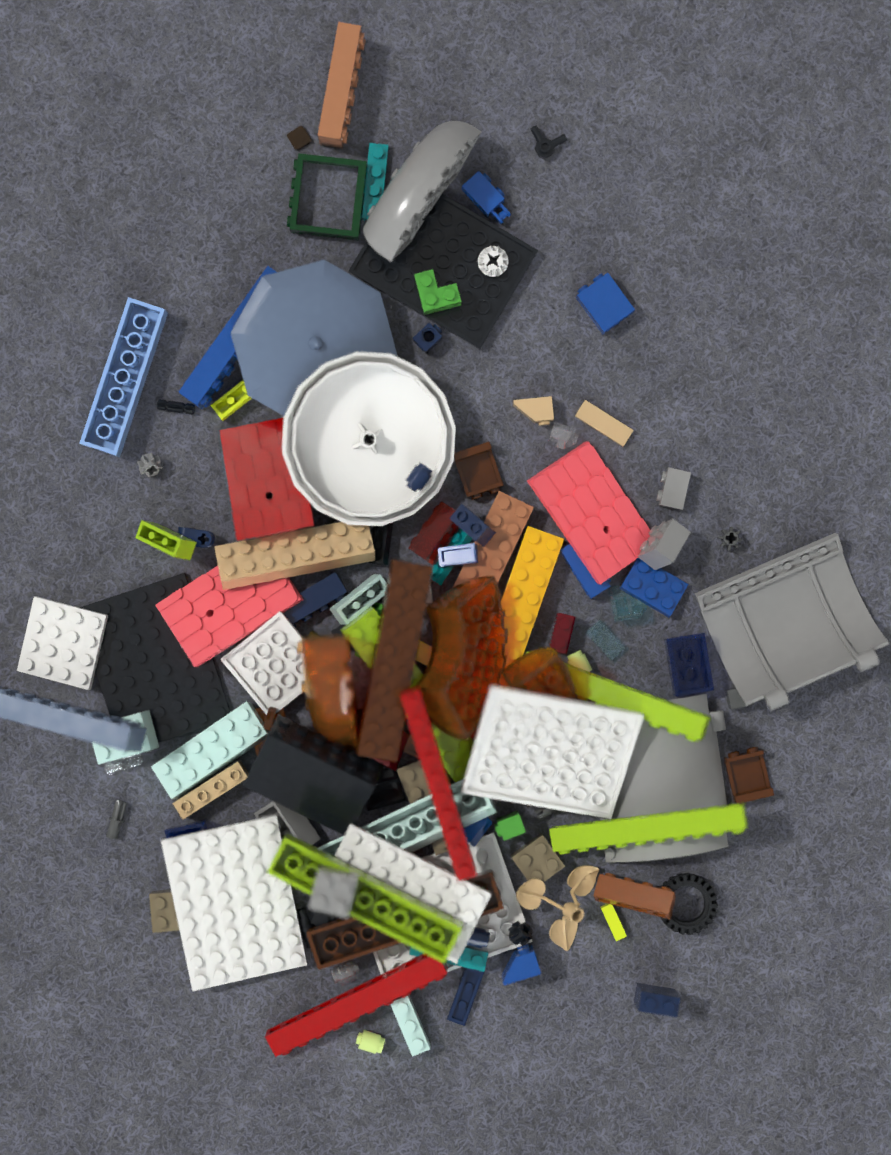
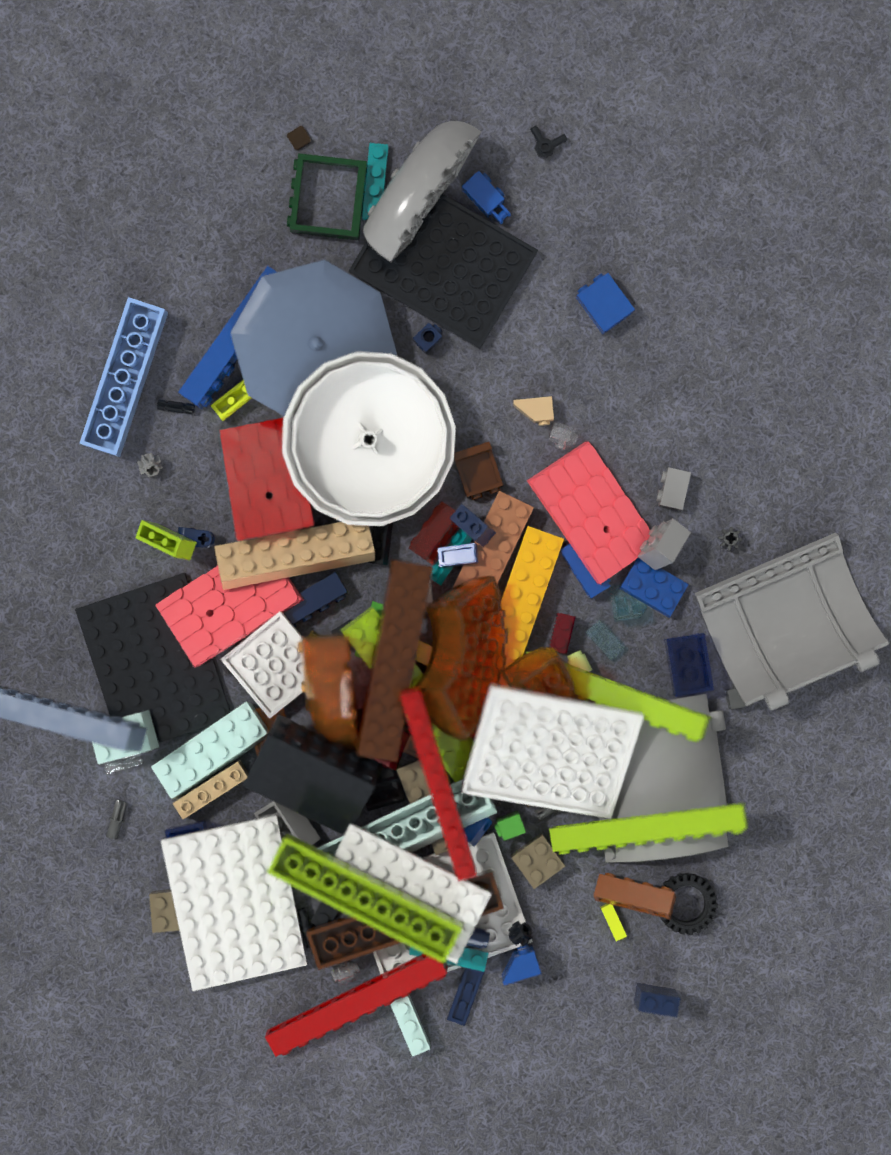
white plate [17,596,108,690] -> none
reddish brown tile [263,706,277,731] -> none
light grey brick [309,865,359,918] -> none
nougat brick [318,22,365,149] -> none
light aqua brick [330,574,387,625] -> none
yellowish green brick [355,1030,385,1054] -> none
dark blue brick [405,462,433,492] -> none
bright green brick [414,269,461,315] -> none
white gear [478,246,508,277] -> none
tan plant [516,865,600,951] -> none
tan tile [575,400,634,447] -> none
reddish brown panel [724,747,774,804] -> none

